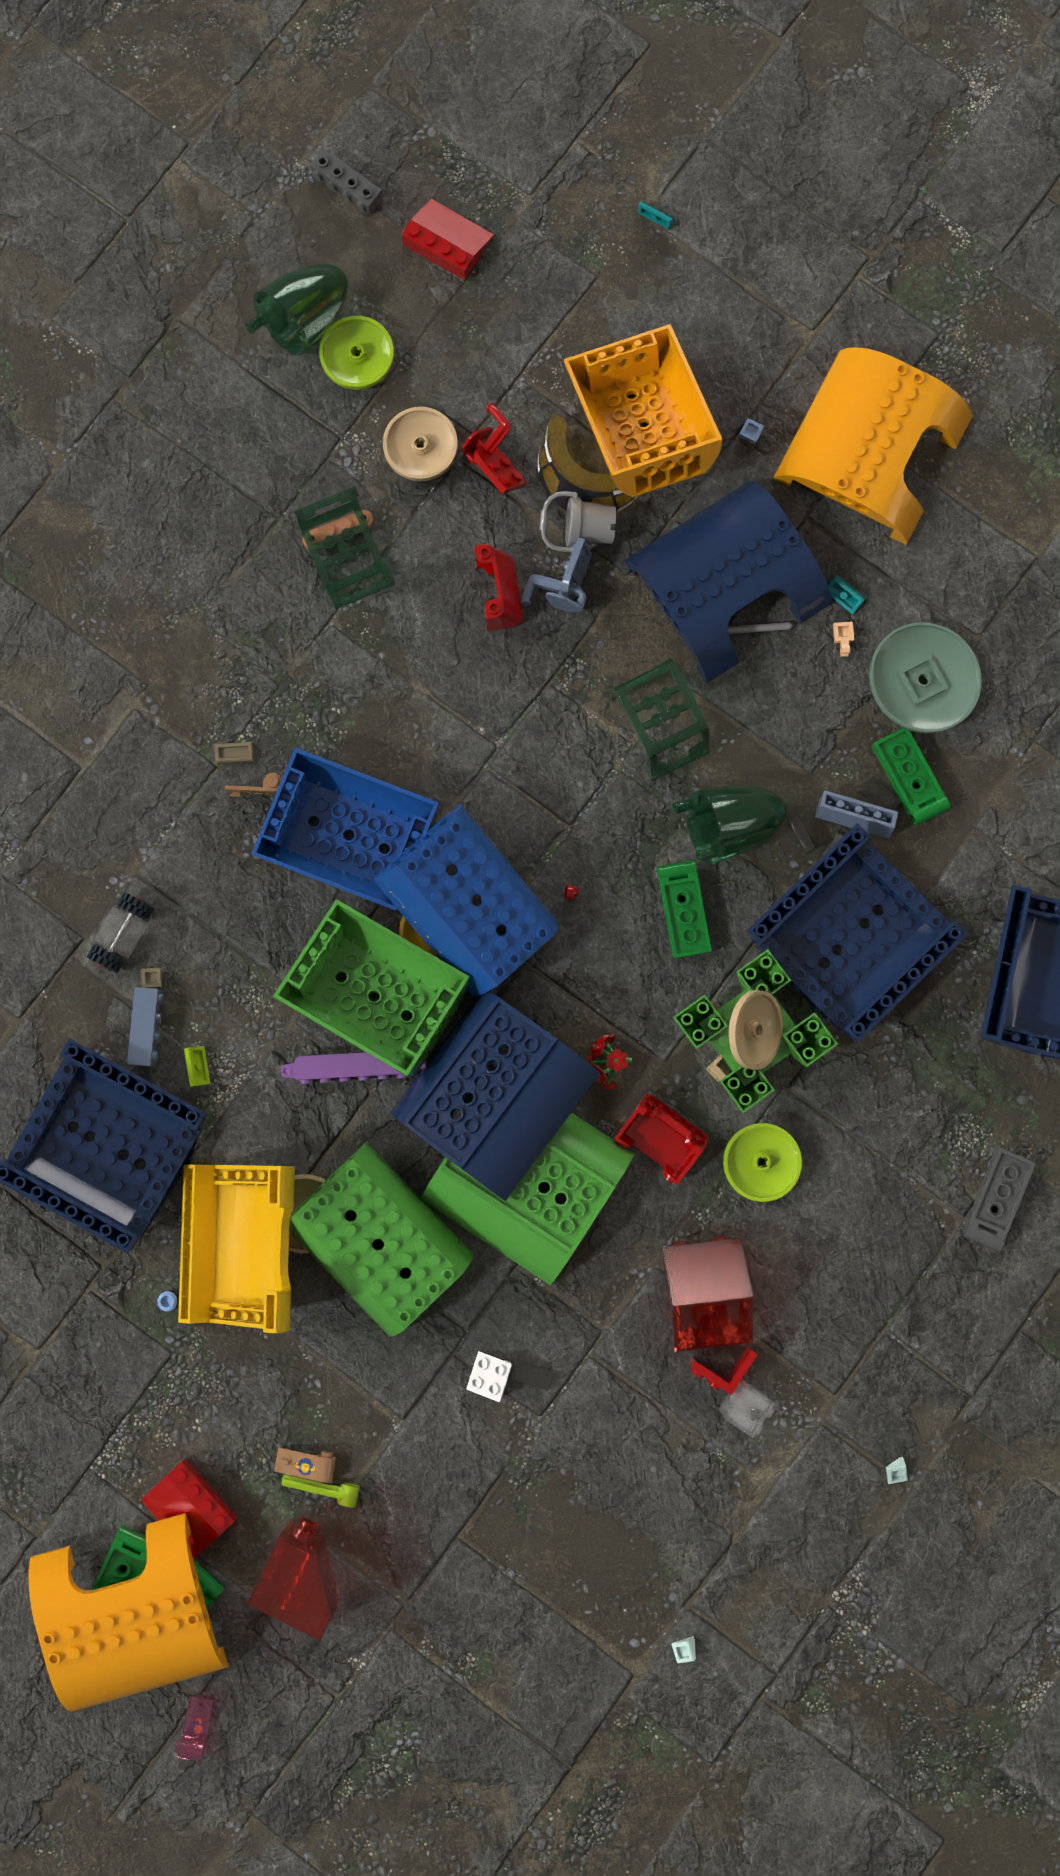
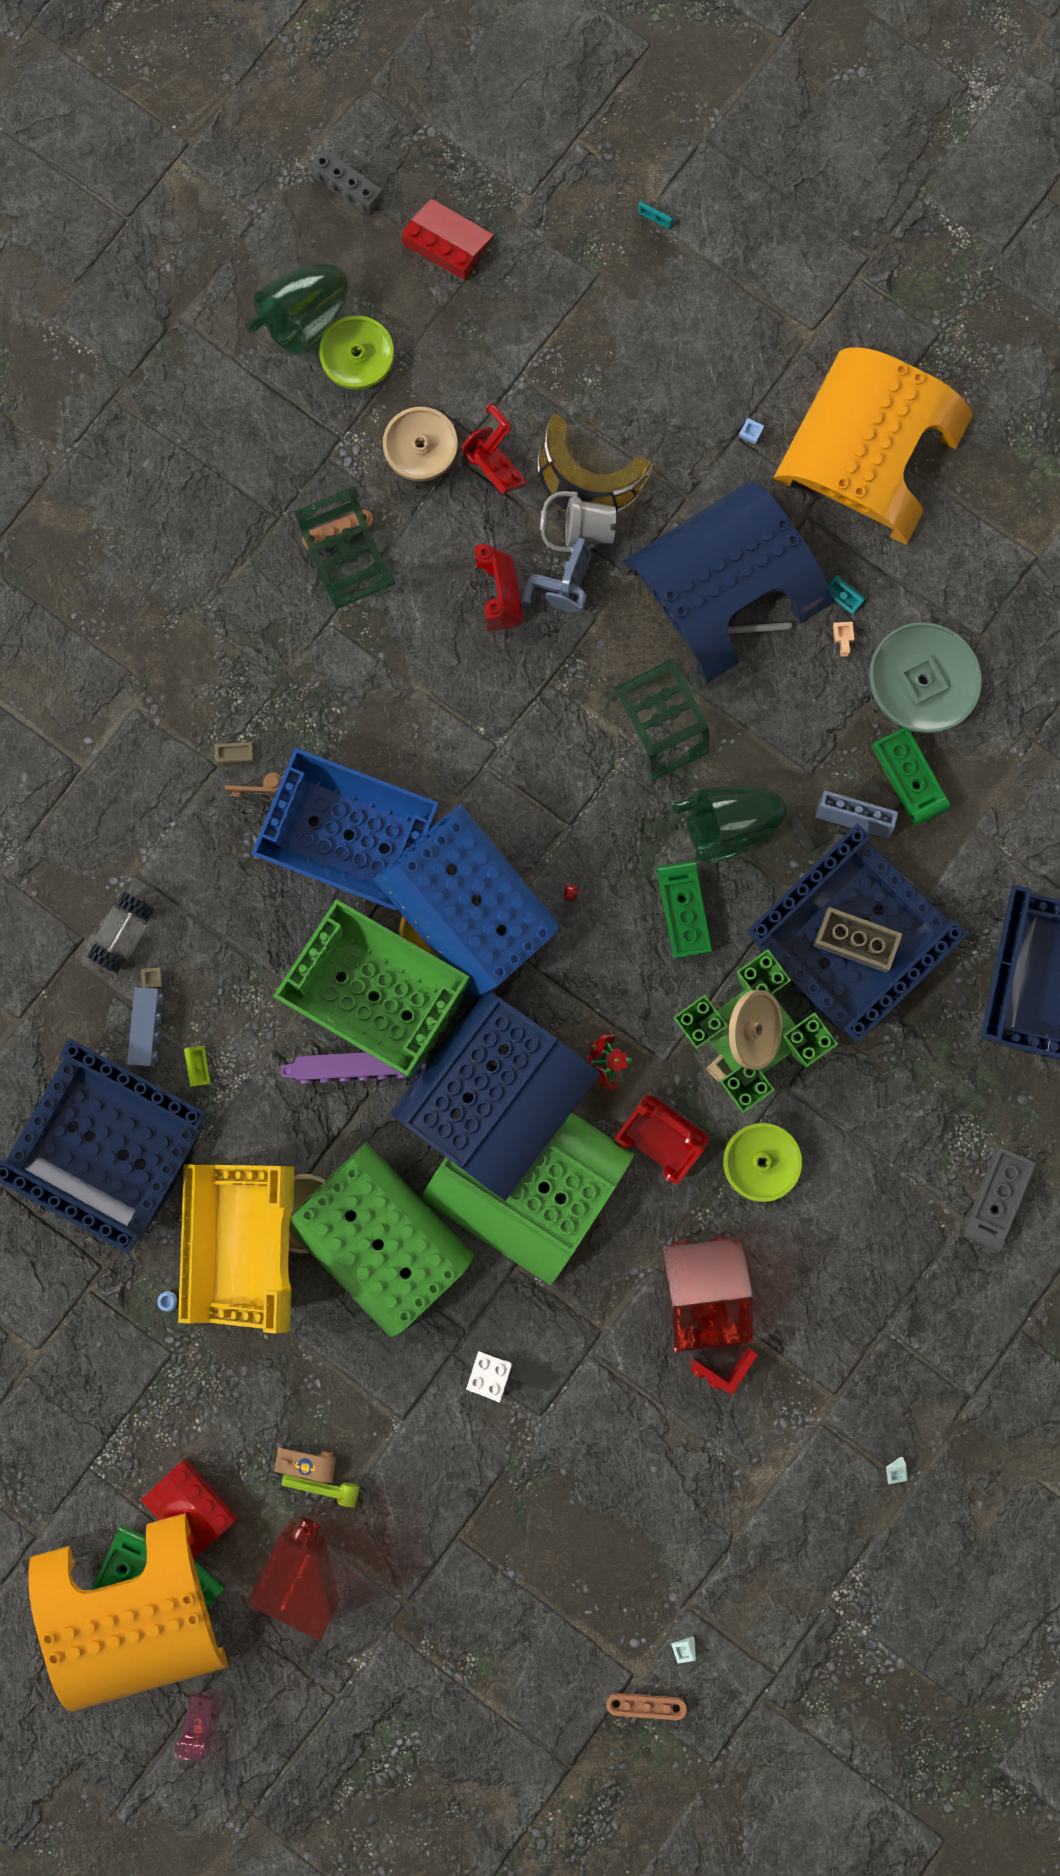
light orange slope [564,324,722,497] -> none
clear plate [718,1379,775,1438] -> none
none -> nougat plate [606,1693,687,1720]
none -> dark tan brick [813,907,902,973]

